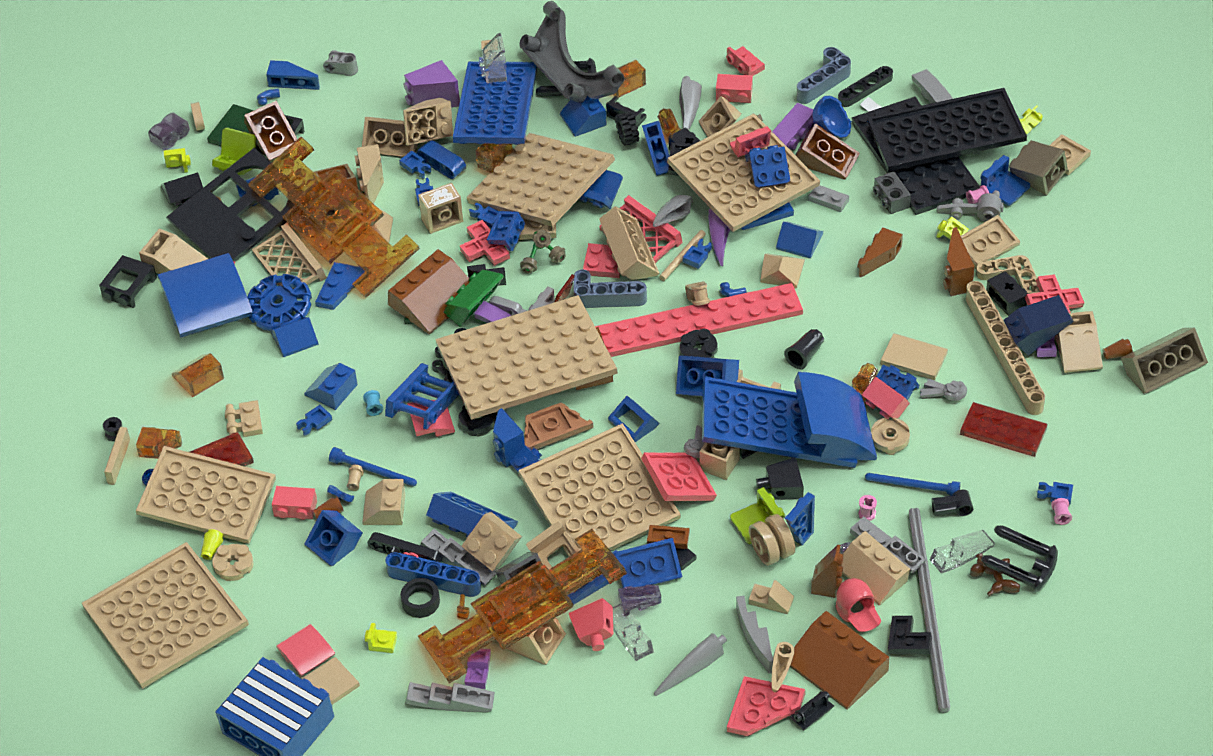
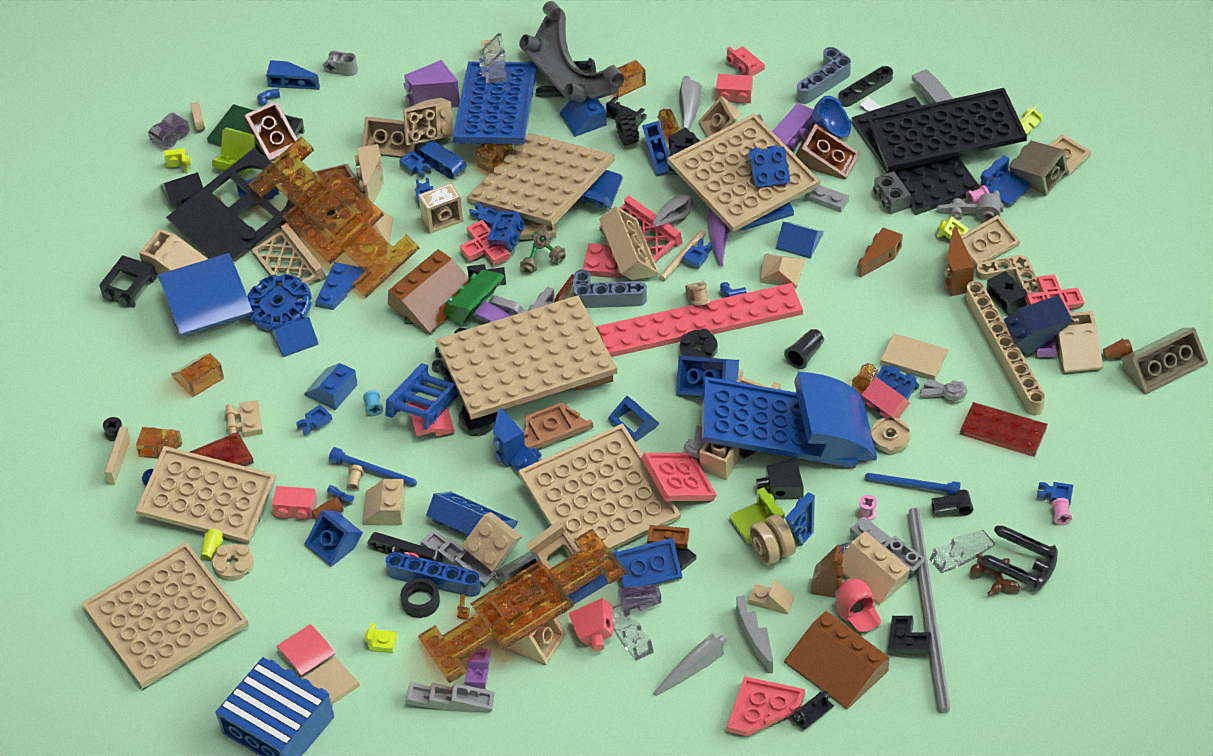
coral bracket [730,126,771,157] -> none
tan piece [772,642,794,692] -> none

